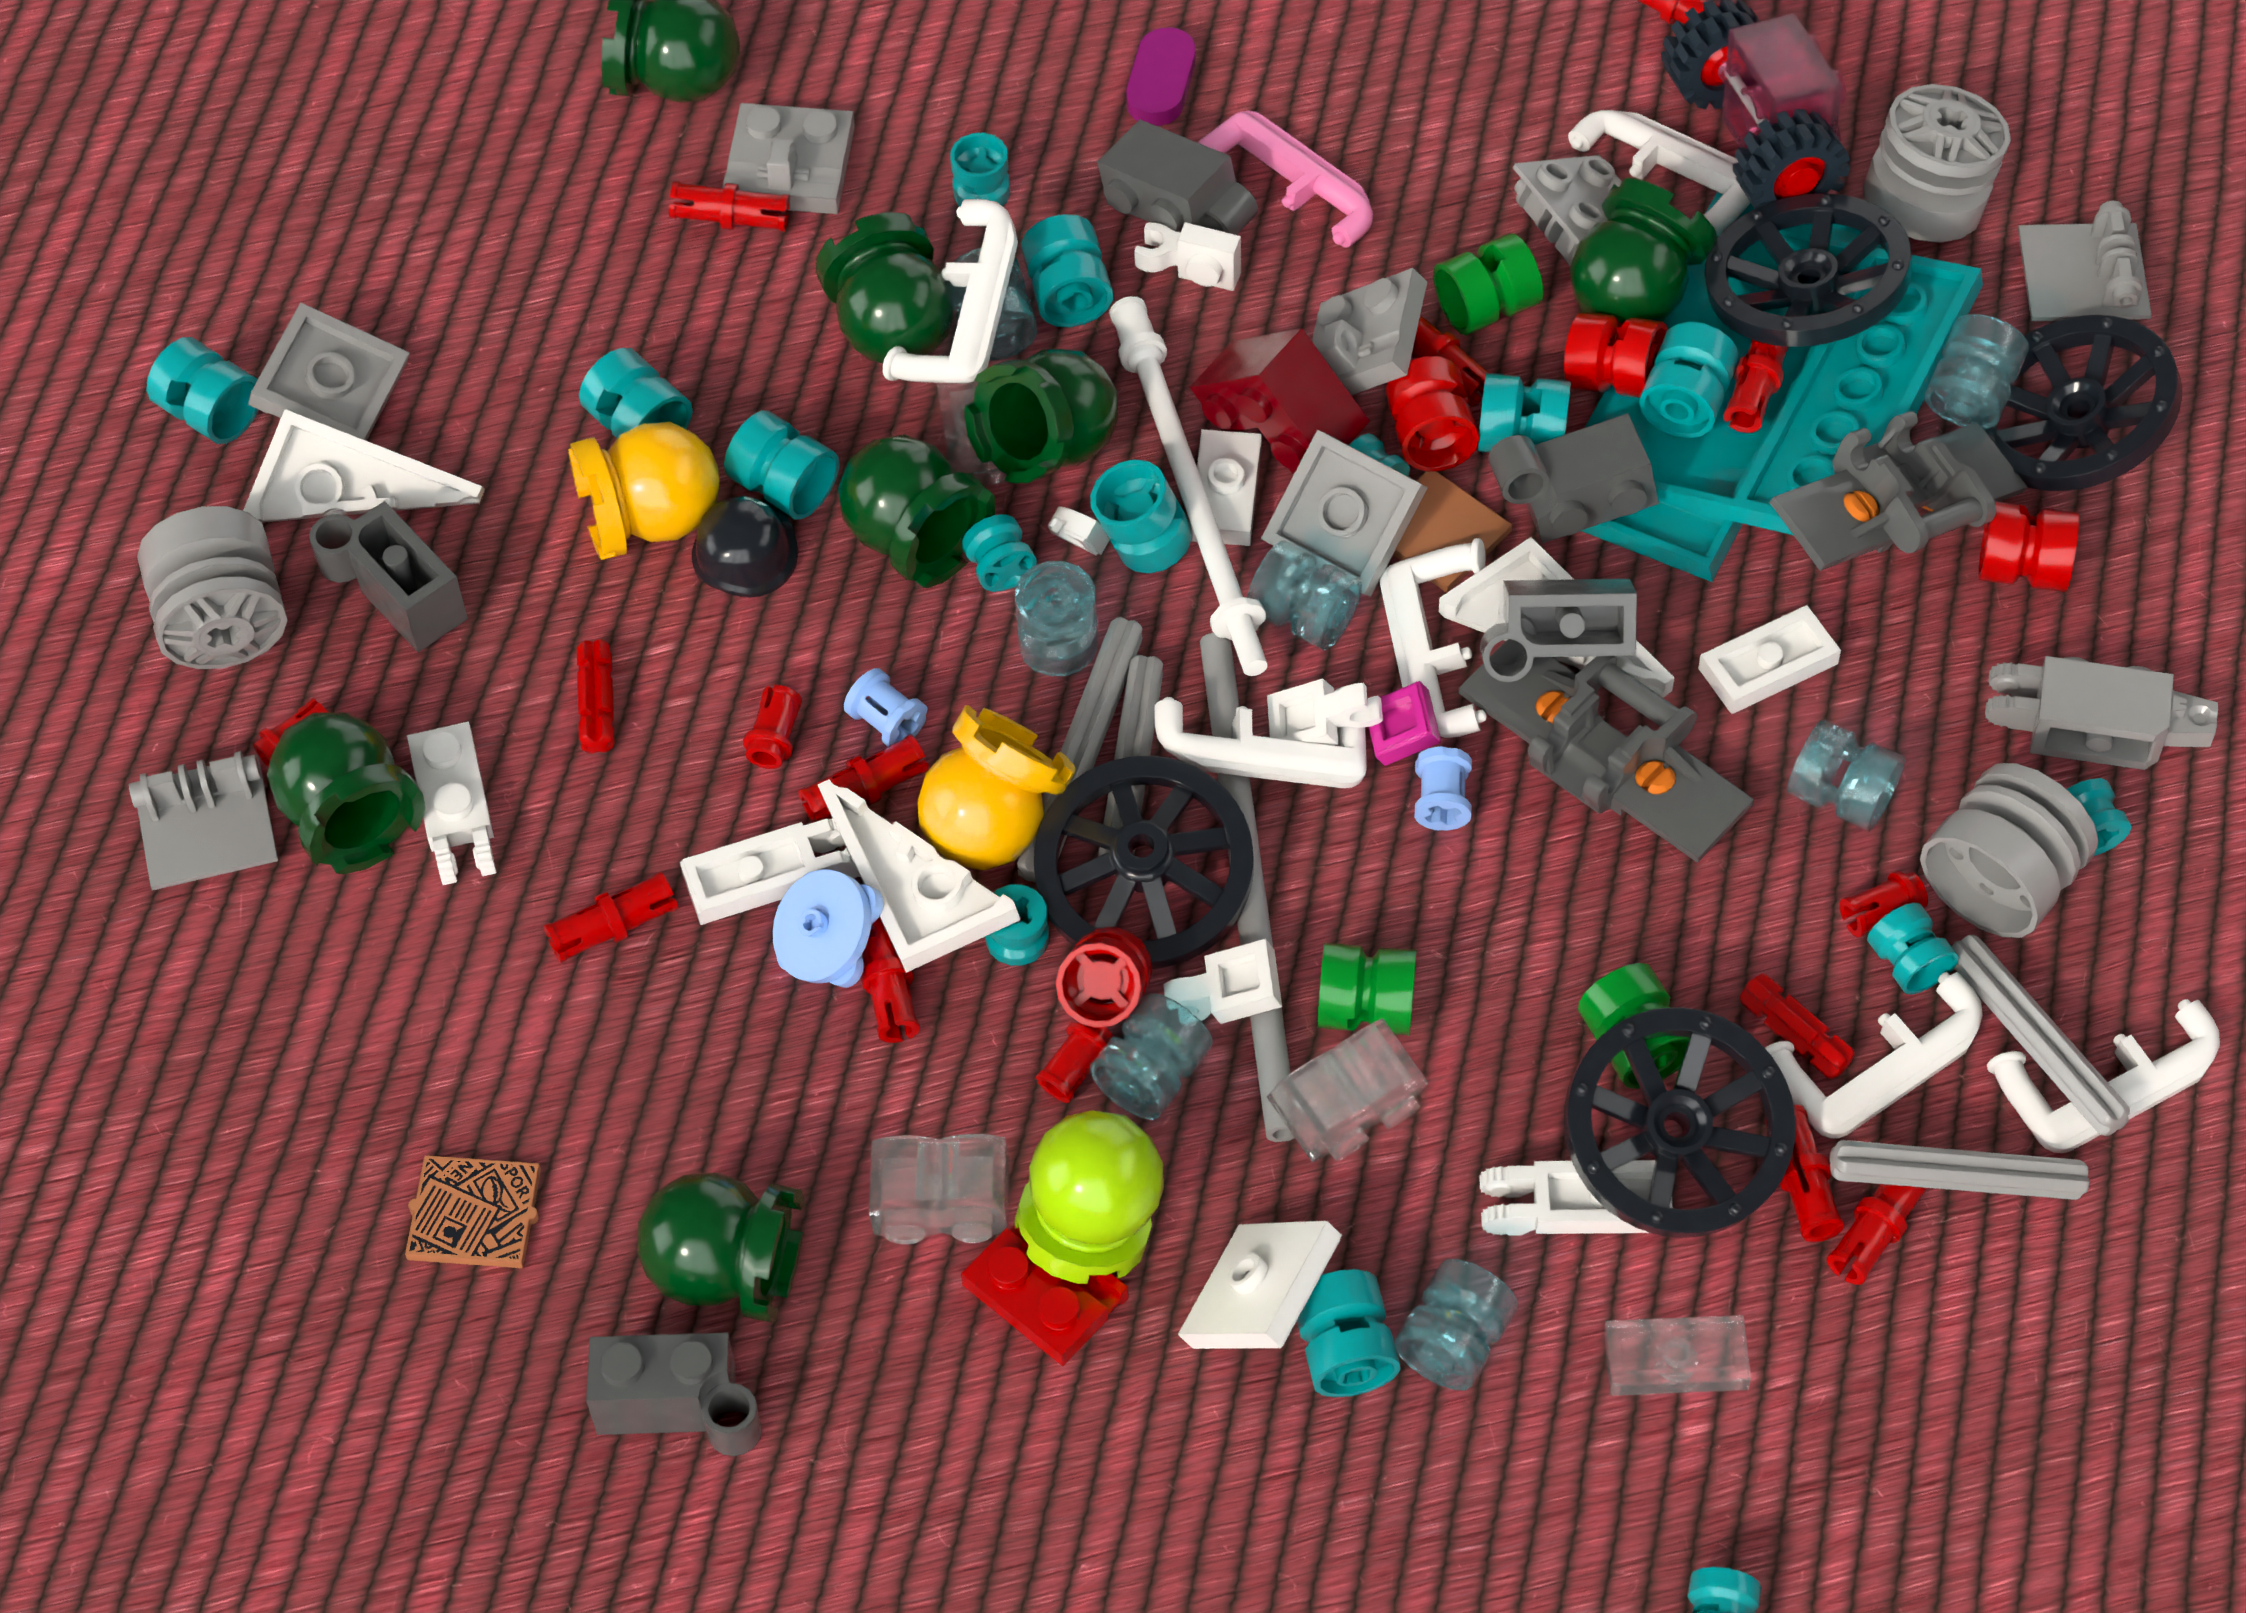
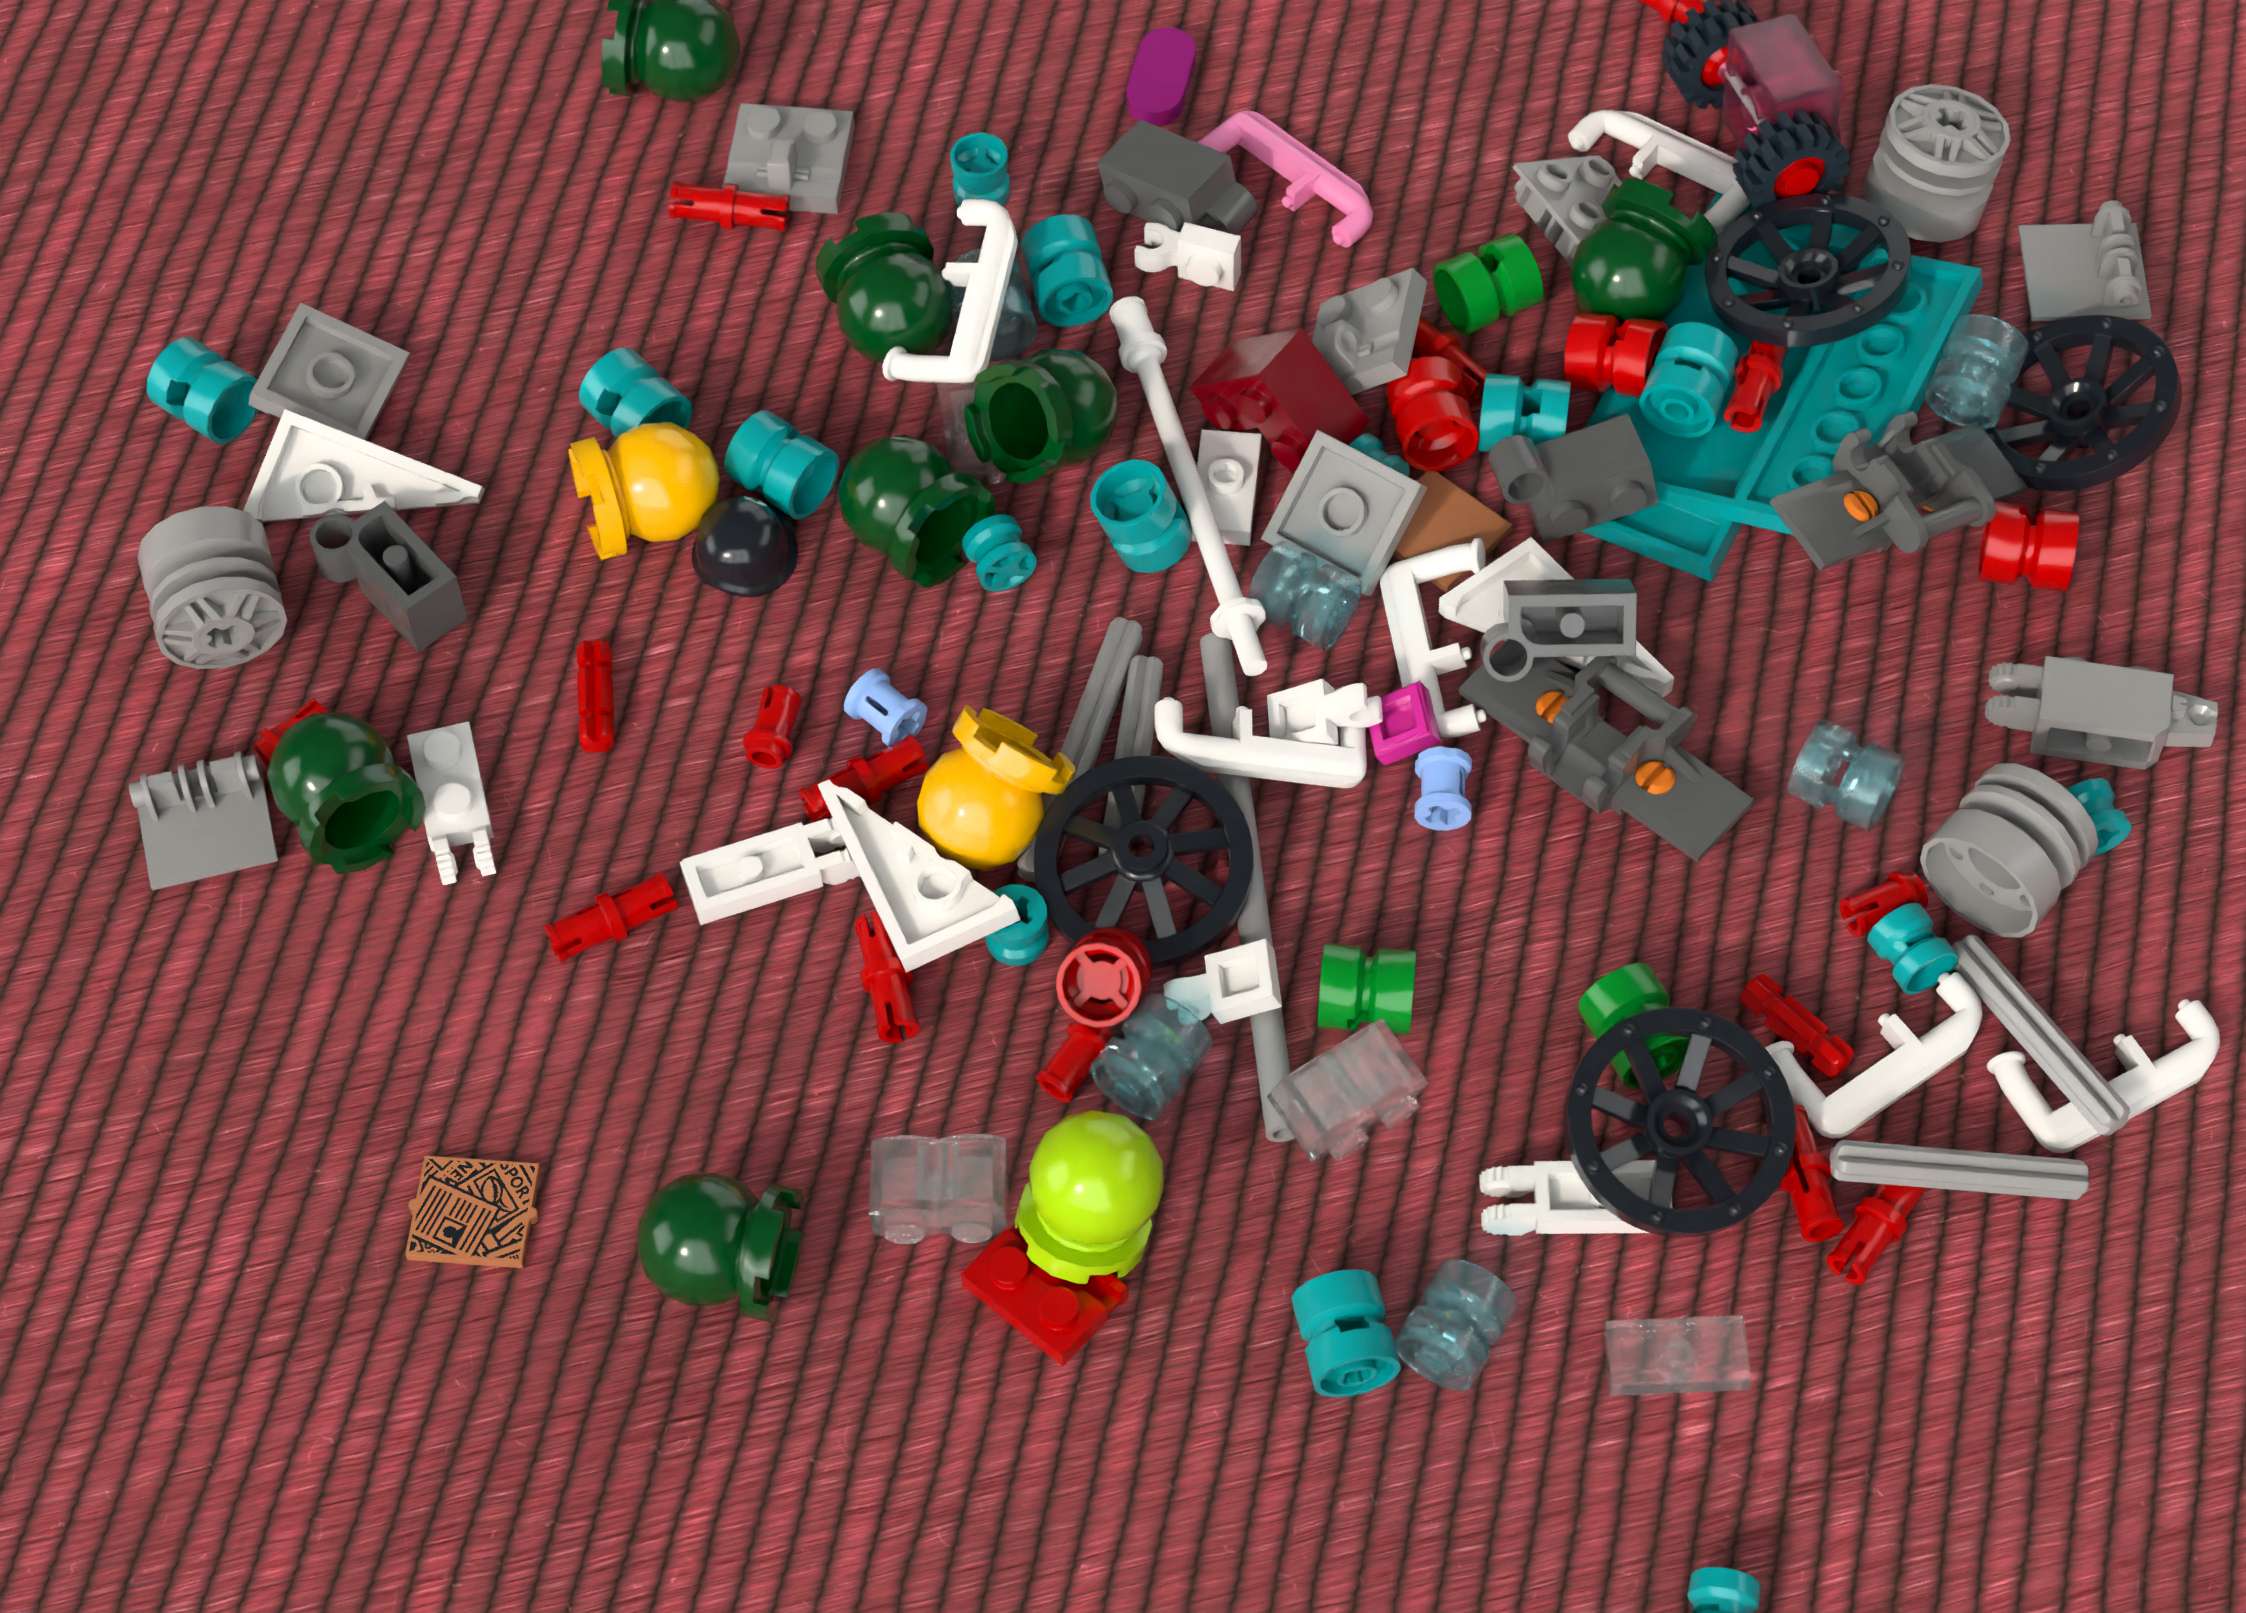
dark grey hinge [586,1333,762,1456] -> none
light blue piece [773,869,883,988] -> none
clear light blue wheel [1015,561,1098,676] -> none
white tile [1048,506,1110,556] -> none
white plate [1178,1221,1342,1349] -> none
white plate [1698,605,1841,714] -> none

